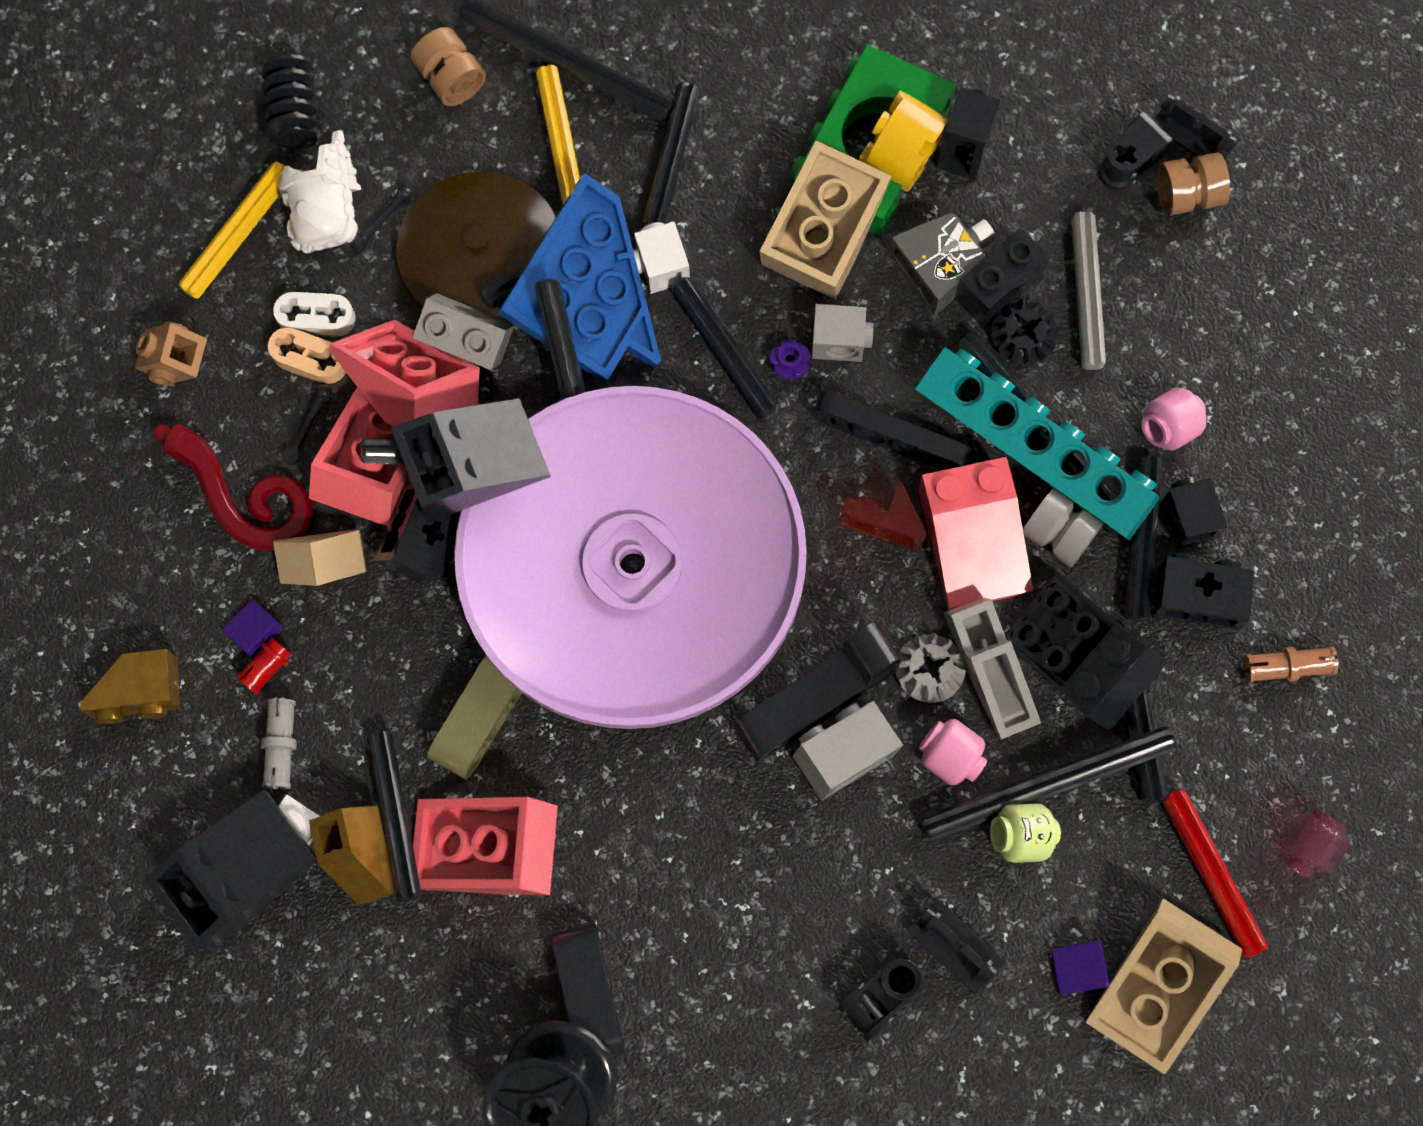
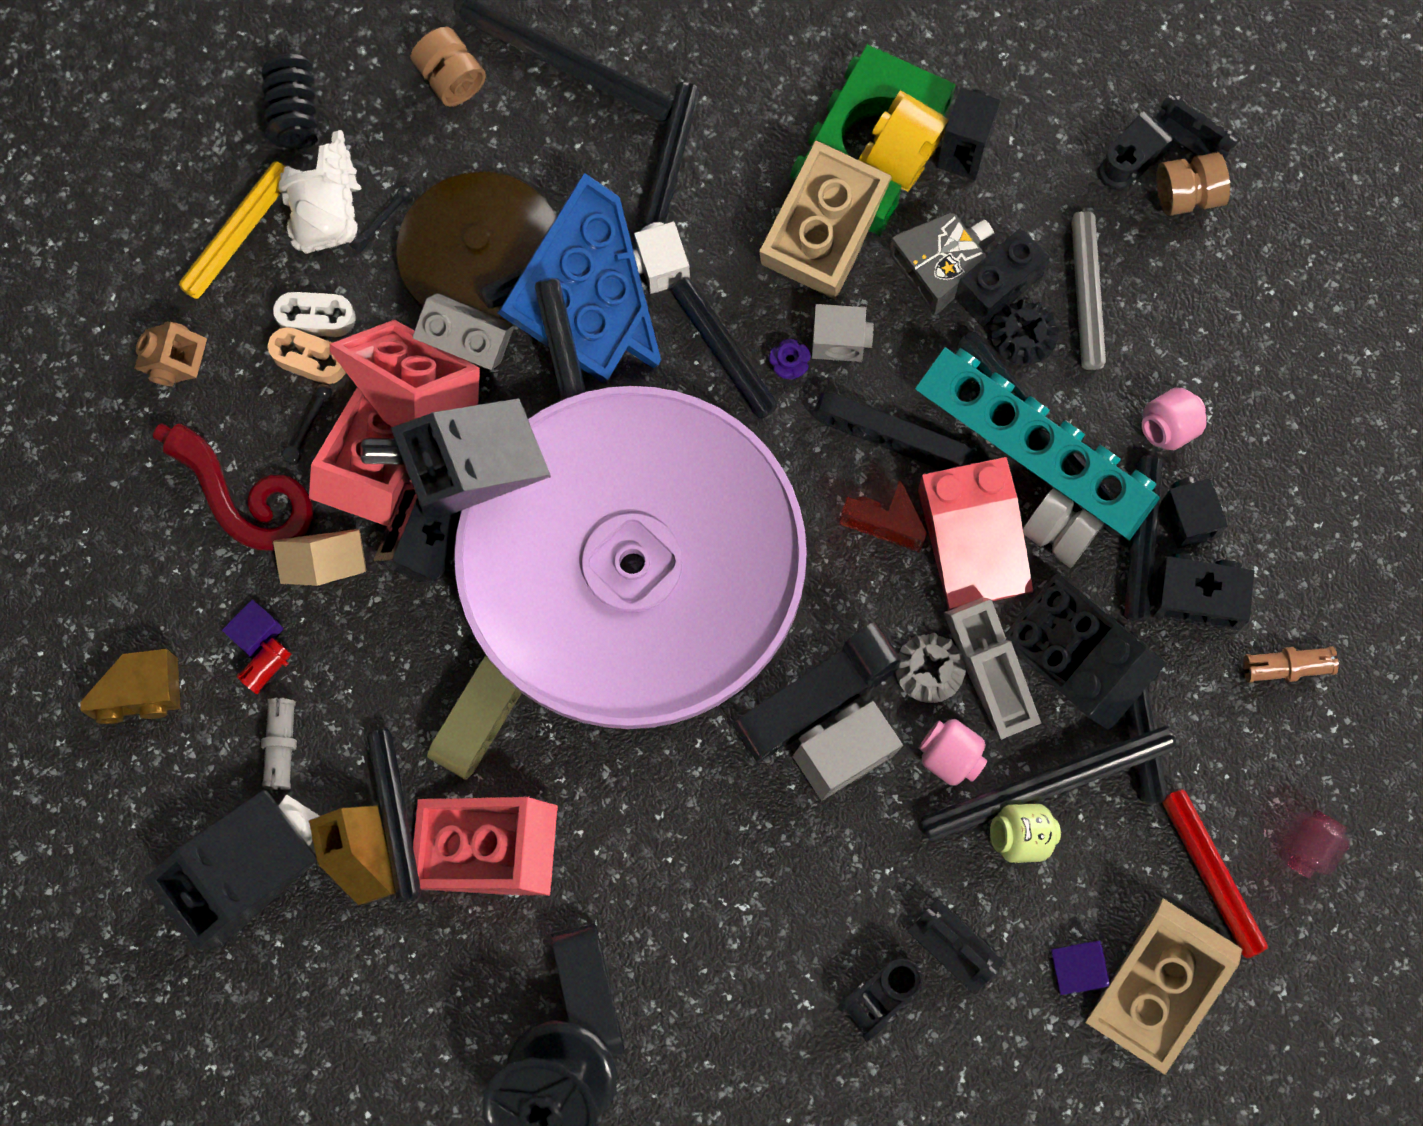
yellow axle [536,65,580,205] -> none

